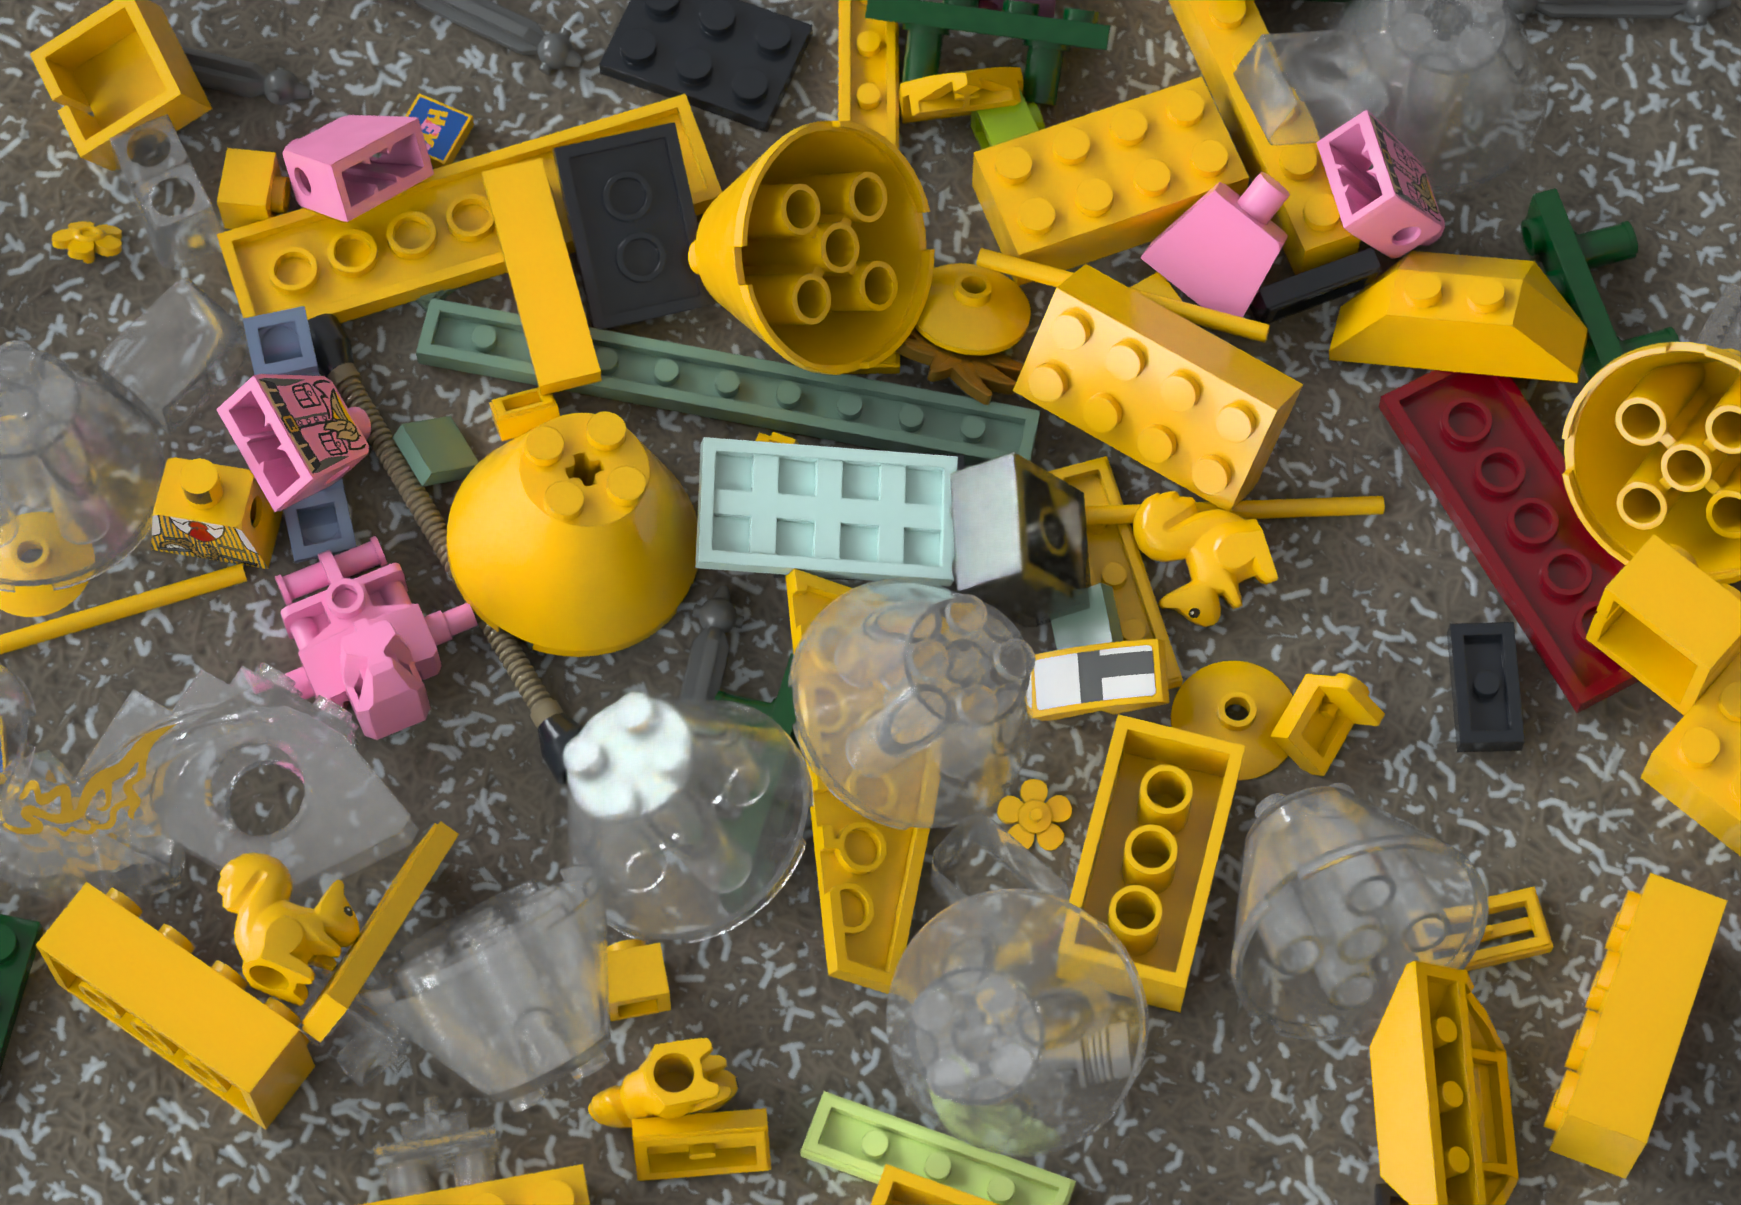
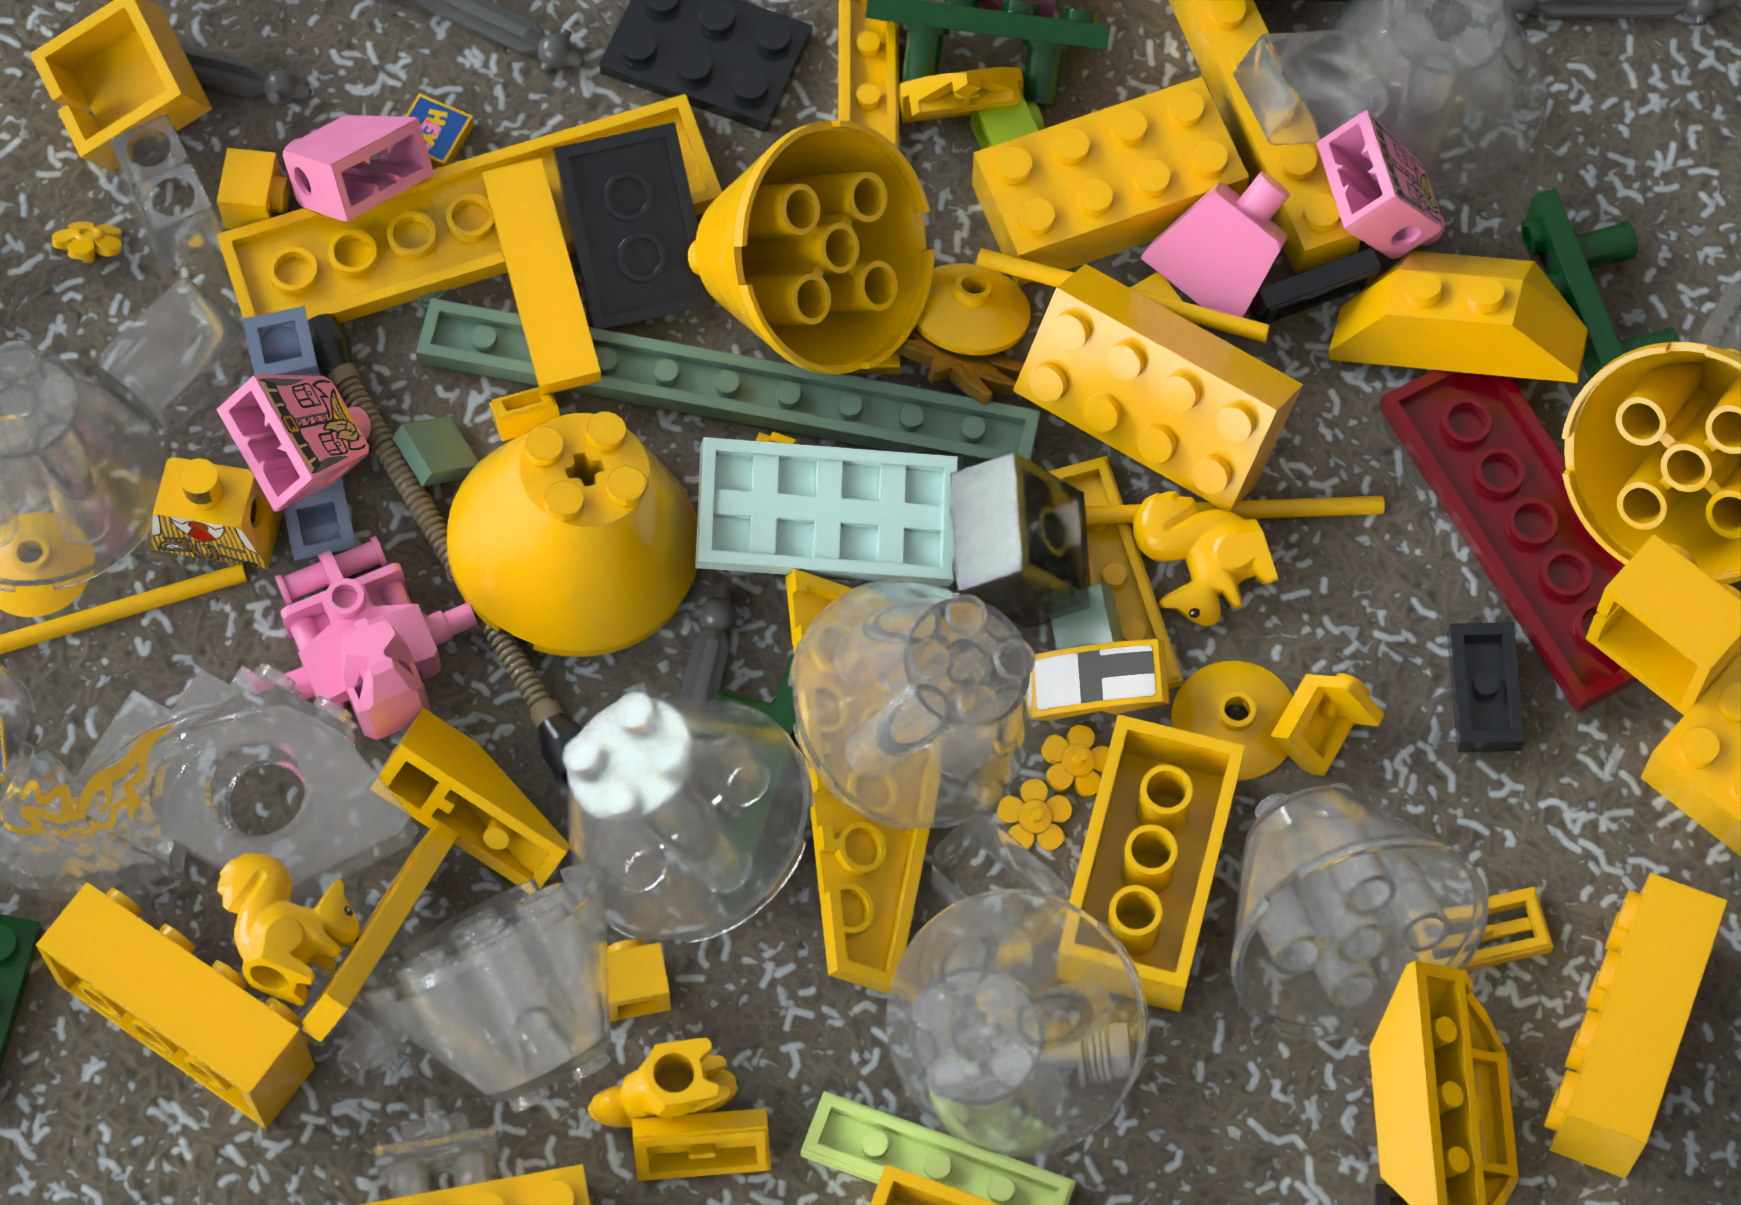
none -> yellow slope [370,708,570,896]
none -> yellow plant [1041,725,1109,797]

